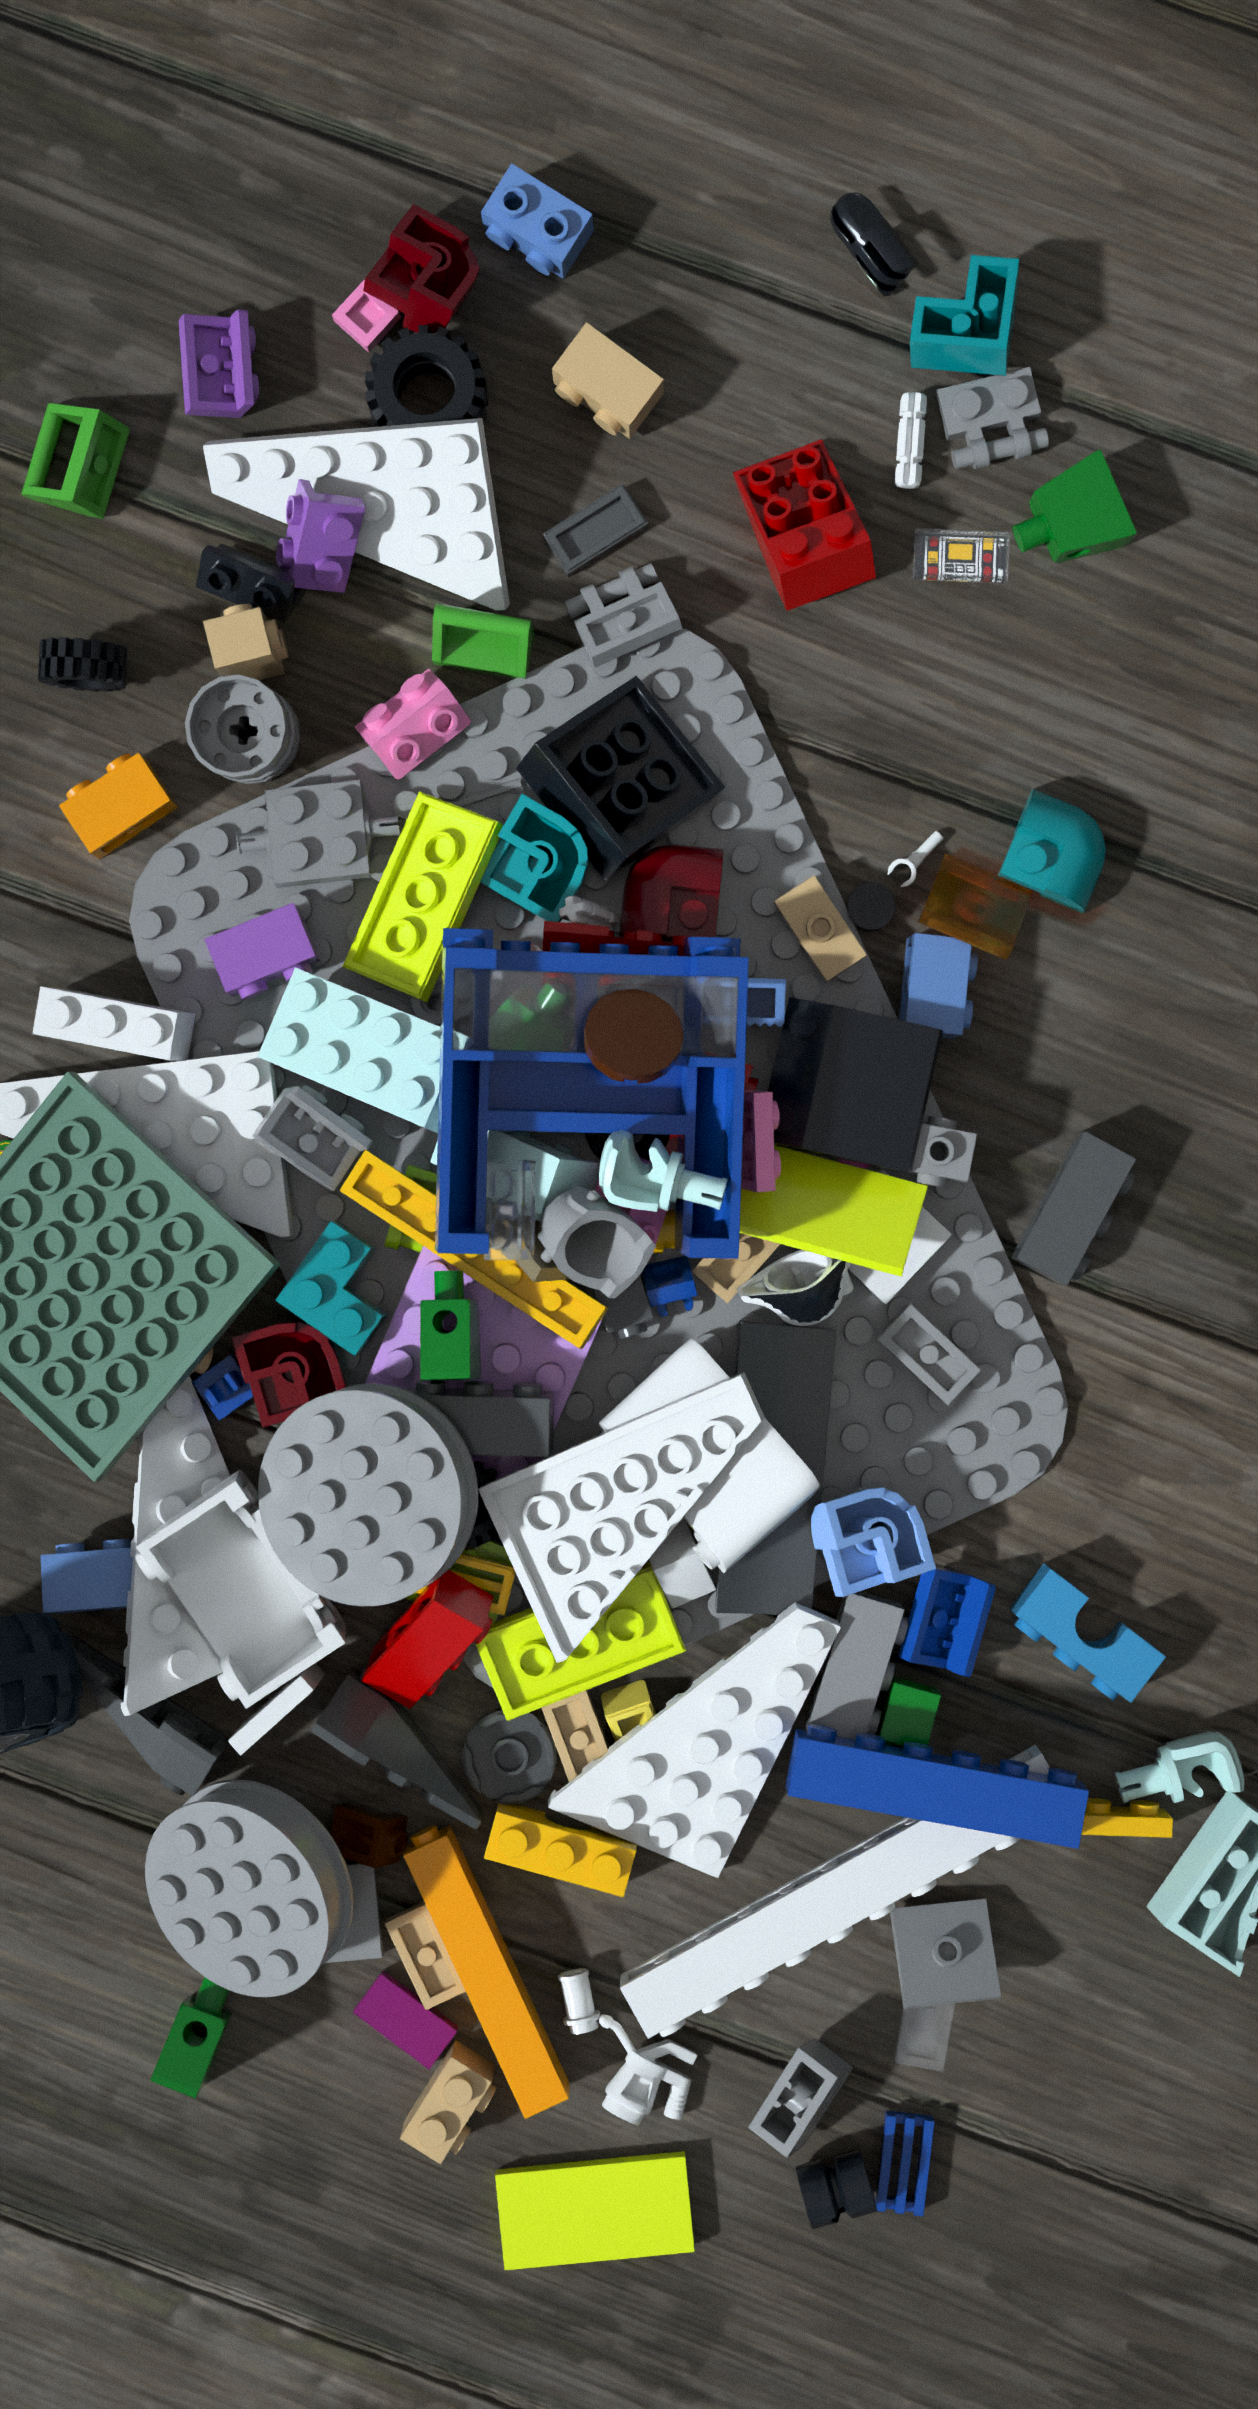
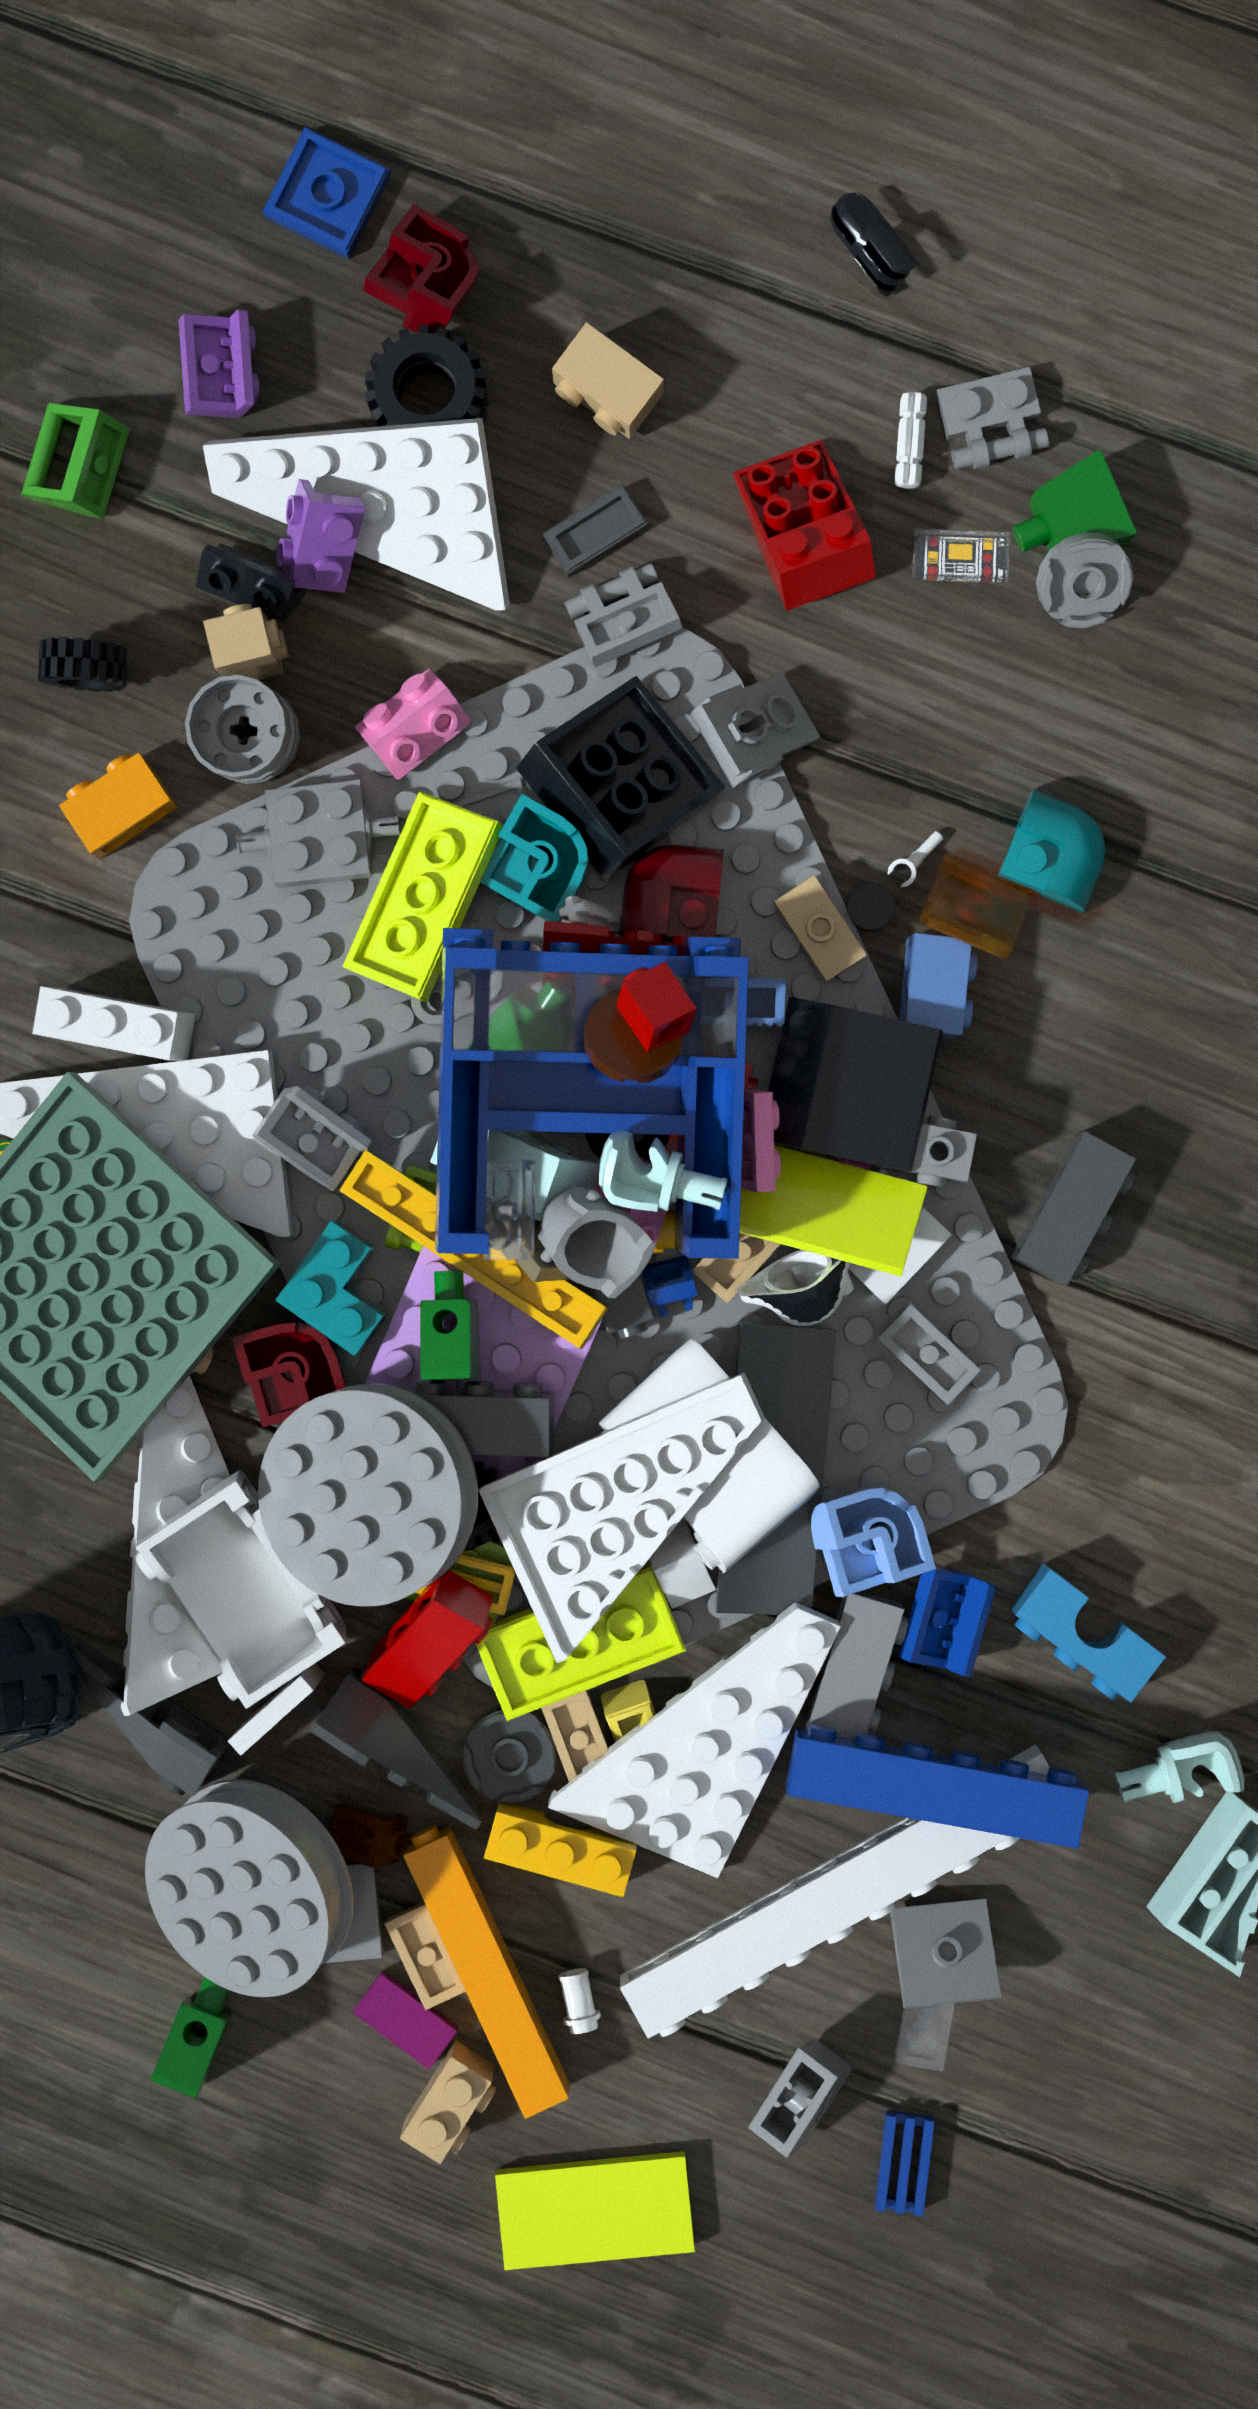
medium blue brick [40,1539,133,1614] -> none
blue tile [192,1354,253,1421] -> none
medium lavender brick [204,902,321,1000] -> none
light aqua brick [257,967,469,1133] -> none
bright pink plate [332,280,401,353] -> none
bright green tile [432,603,535,679] -> none
medium blue brick [481,163,594,279] -> none
white piece [599,2014,698,2125] -> none
black wheel [796,2148,878,2230] -> none
green brick [876,1676,941,1748] -> none
teal brick [910,255,1019,376] -> none
yellow plate [1081,1798,1173,1838] -> none
none -> blue tile [262,127,391,259]
none -> red brick [616,962,697,1053]
none -> light grey piece [690,672,821,789]
none -> light grey tile [1036,532,1134,628]

